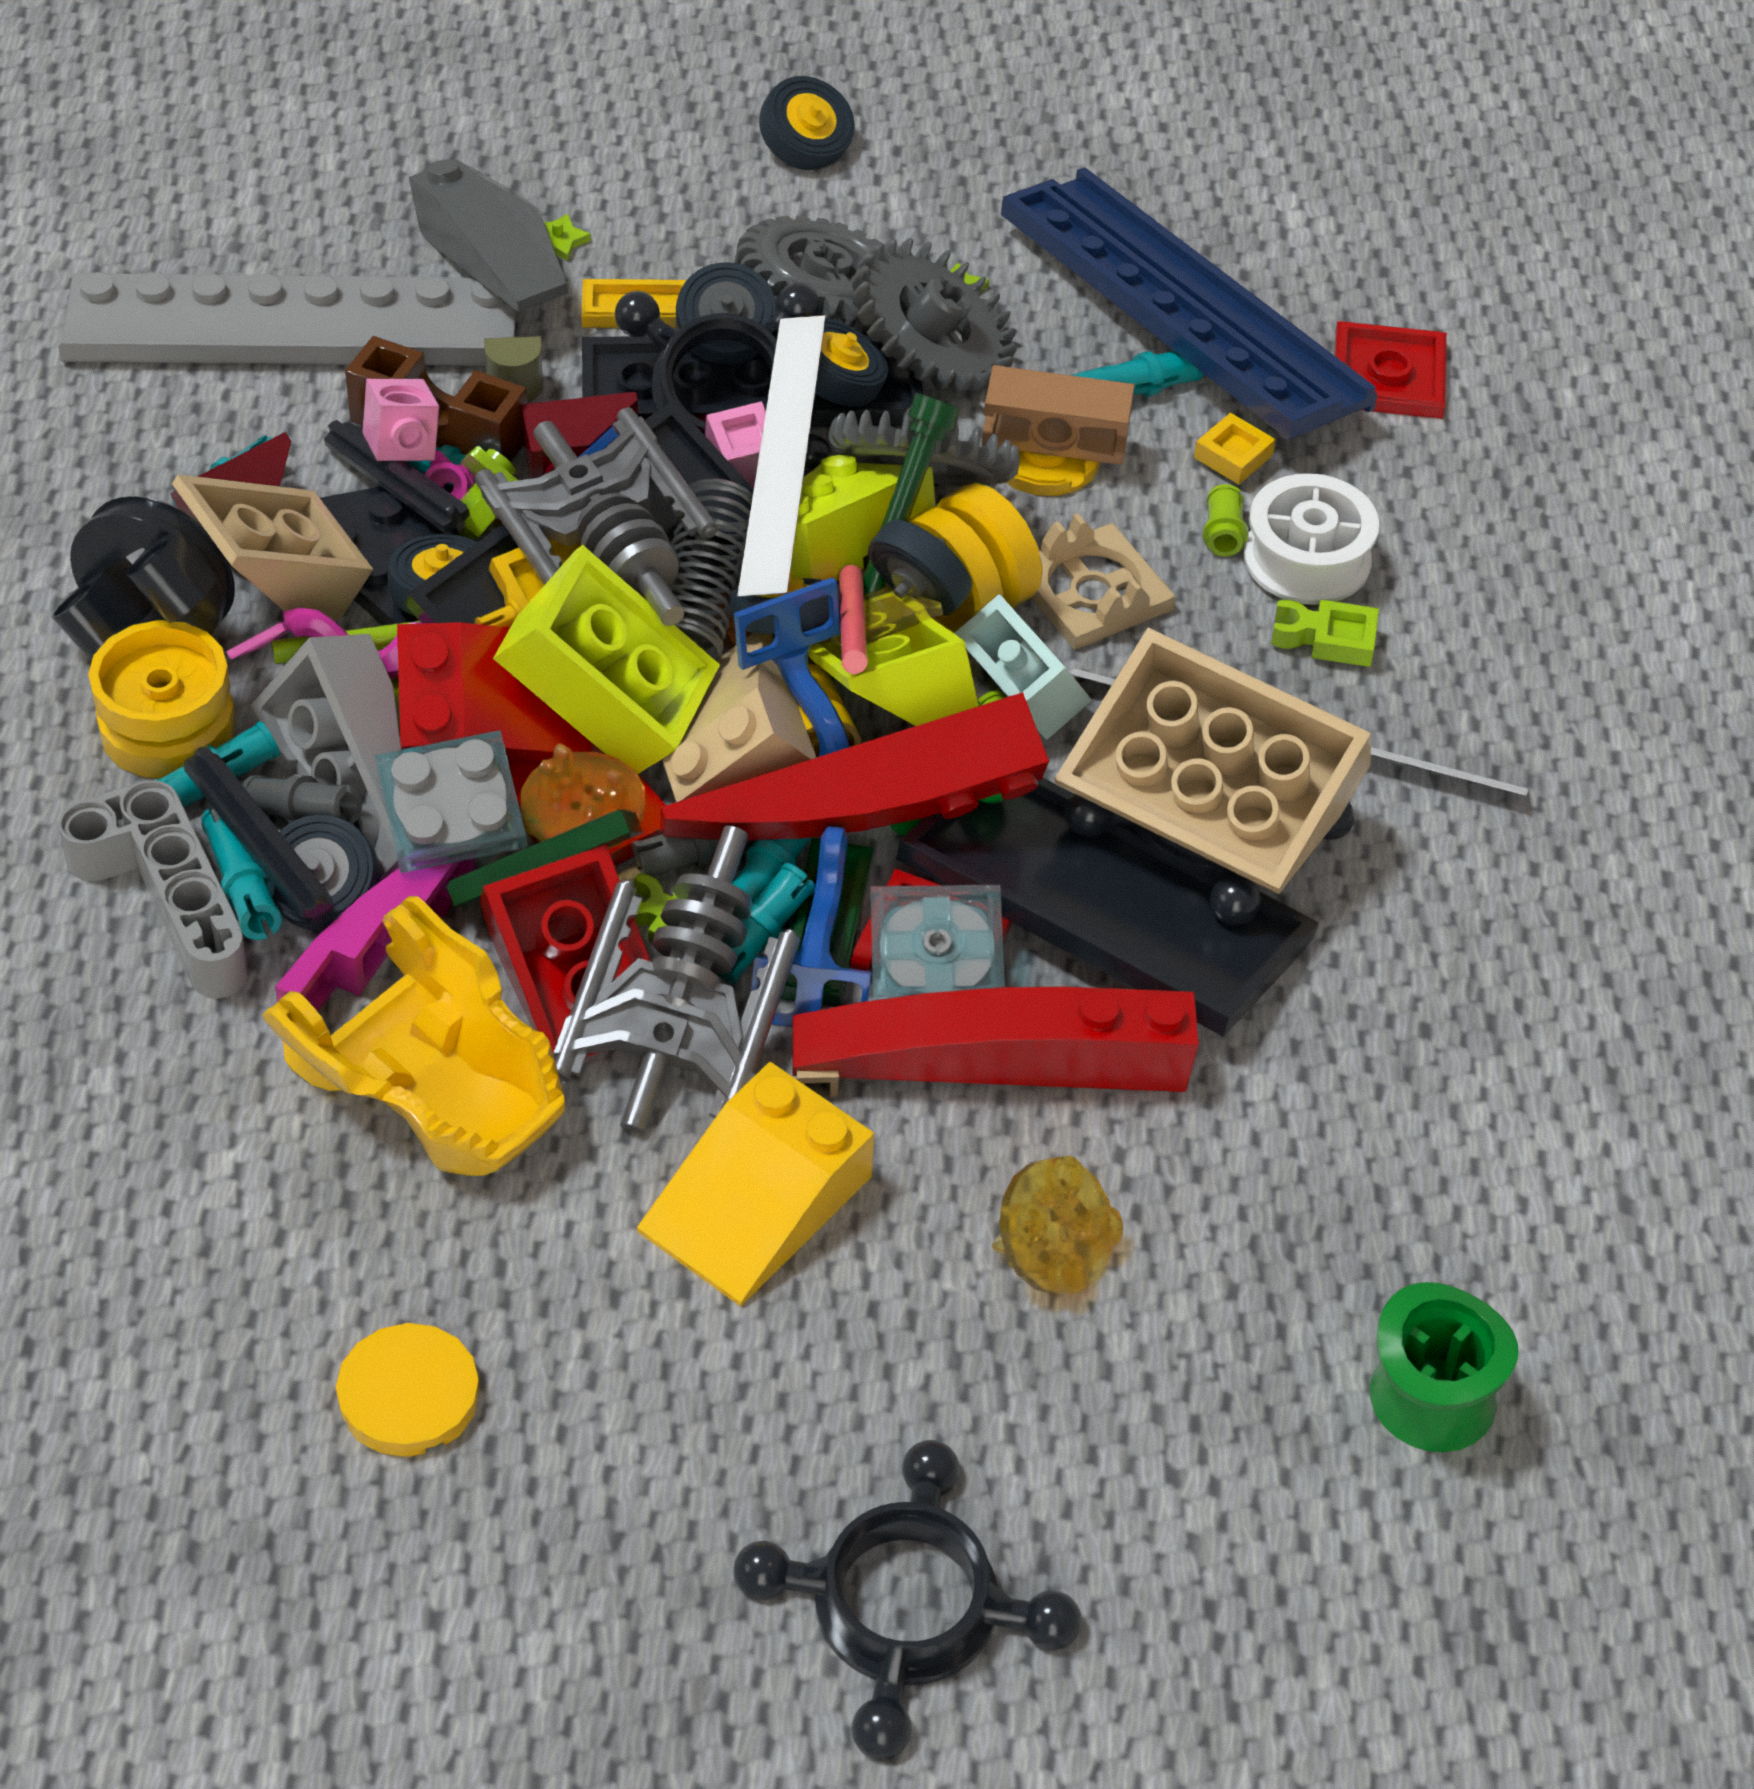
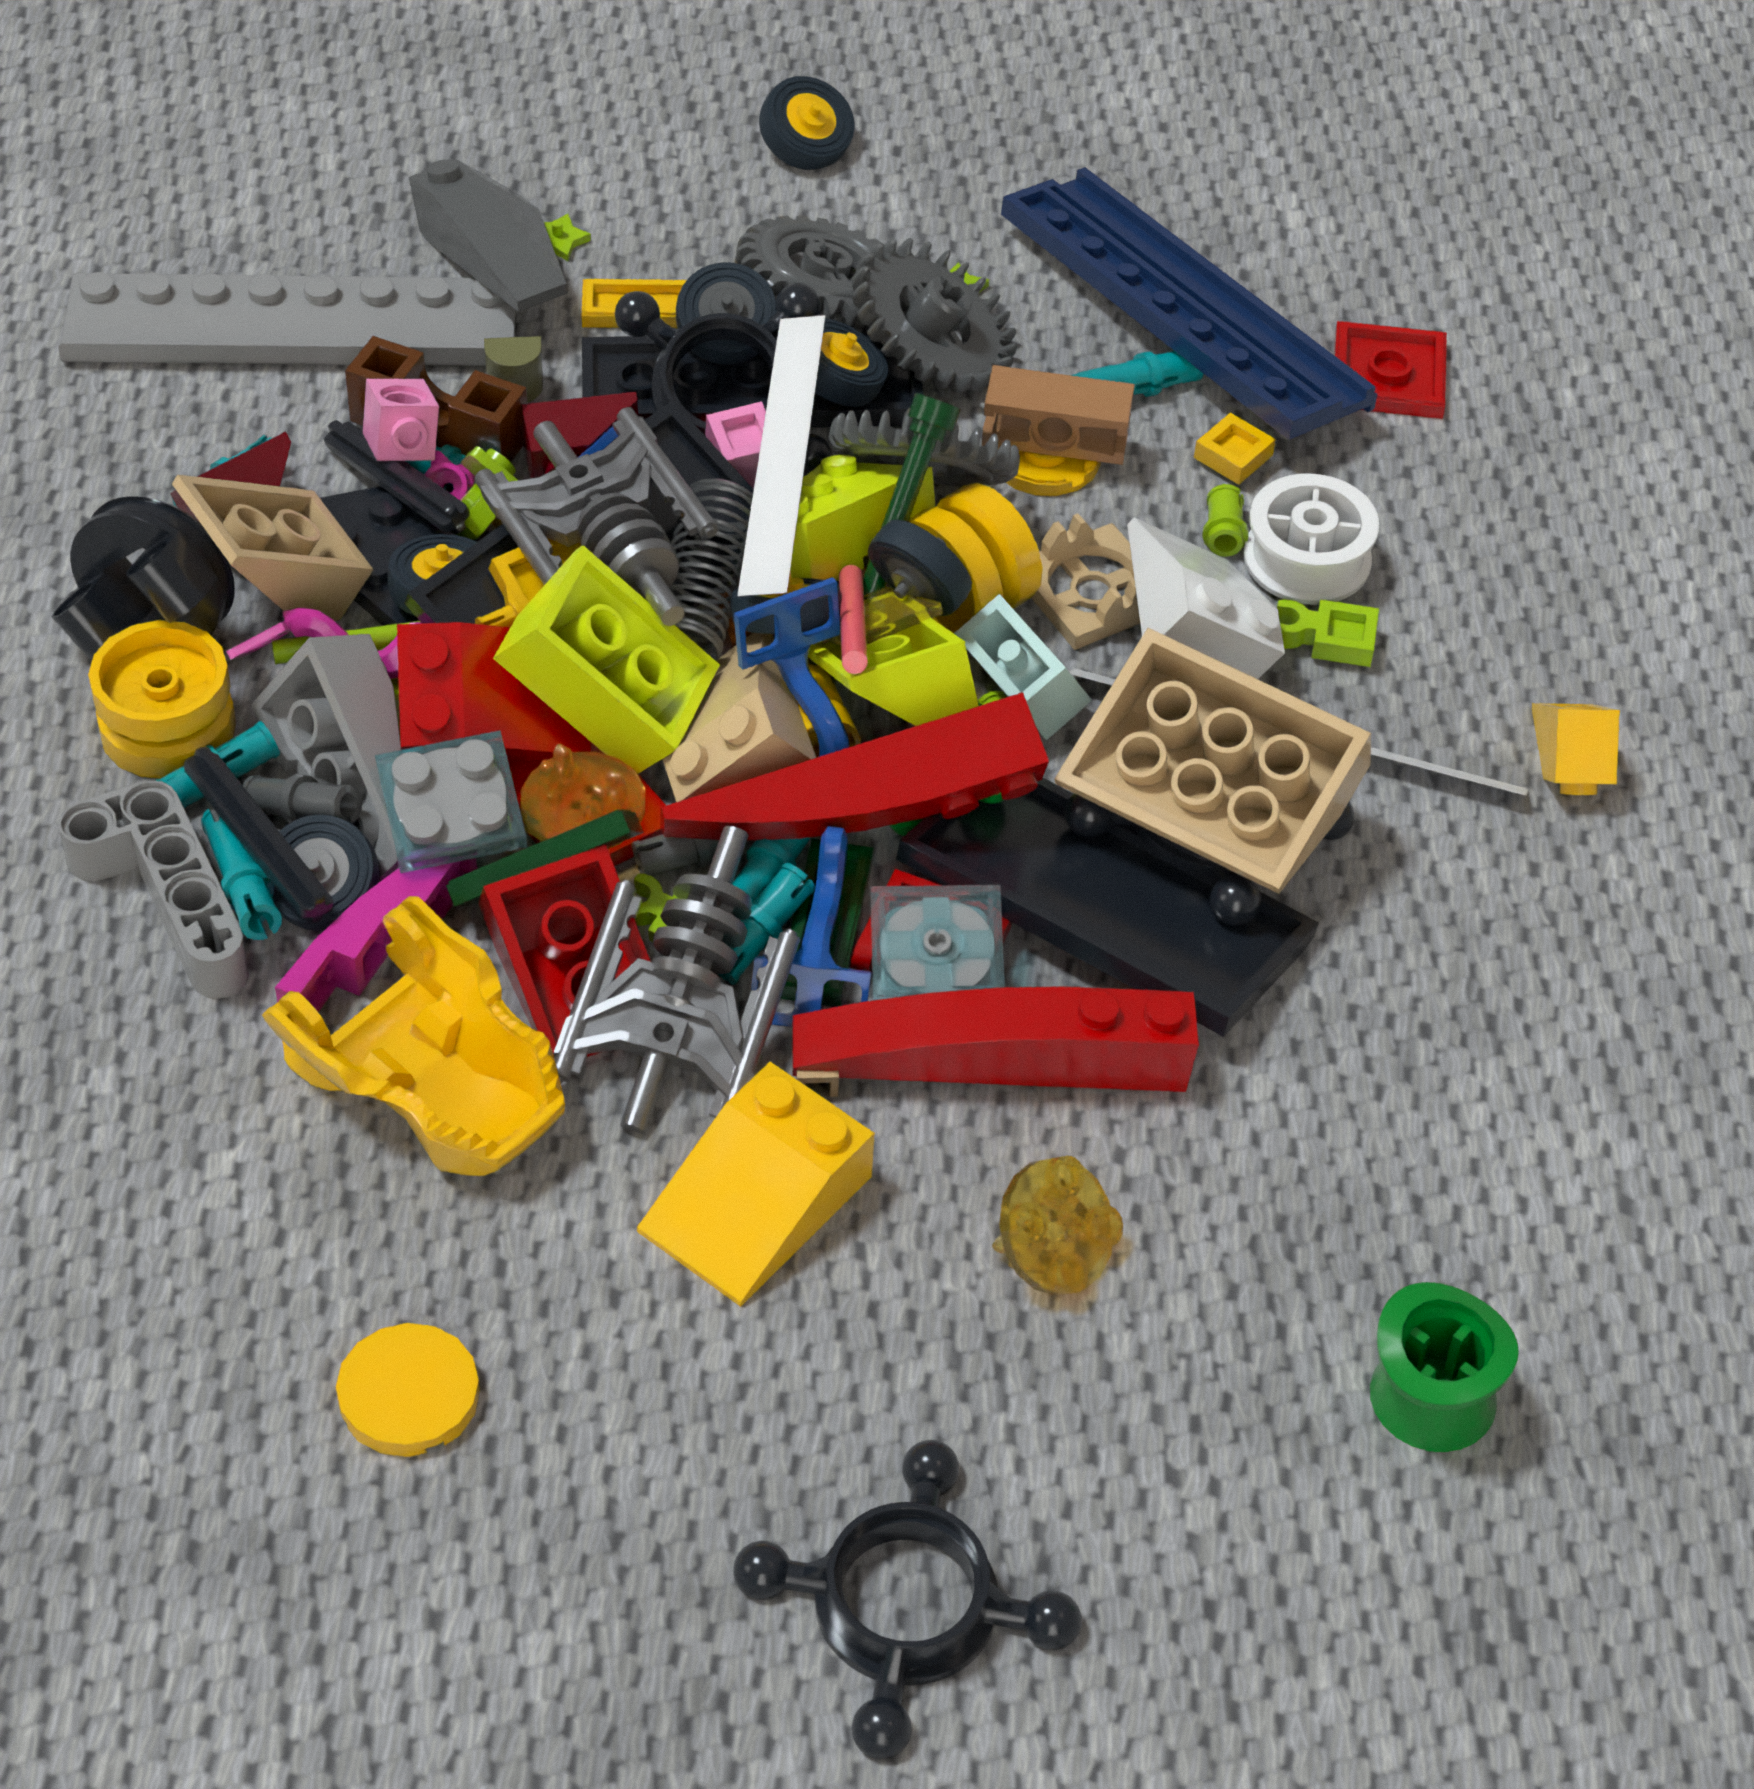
none -> white slope [1127,517,1285,679]
none -> yellow slope [1532,703,1620,795]

